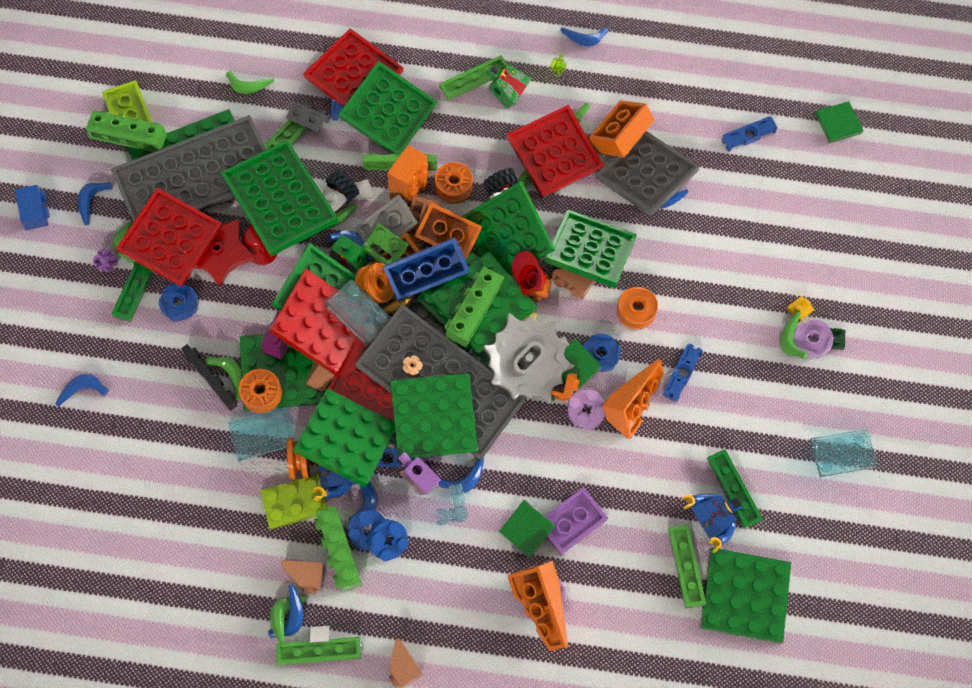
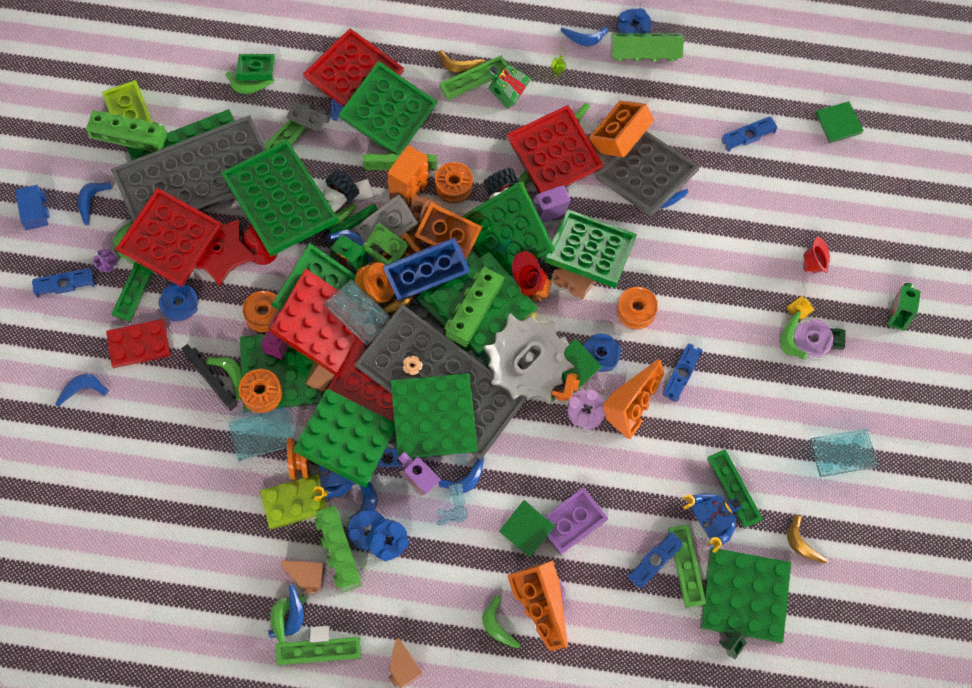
none -> blue piece [32,268,95,298]
none -> red plate [106,318,171,369]
none -> green plate [236,54,275,81]
none -> orange wheel [242,291,278,334]
none -> green axle [329,203,378,234]
none -> pearl gold piece [437,50,485,73]
none -> bright green piece [482,596,521,648]
none -> medium lavender torso [533,185,571,222]
none -> bright green brick [610,33,684,61]
none -> blue plate [617,8,652,33]
none -> blue piece [628,532,683,589]
none -> dark green tile [719,630,747,660]
none -> pearl gold piece [787,515,828,563]
none -> red piece [803,236,830,273]
none -> green torso [887,283,921,331]

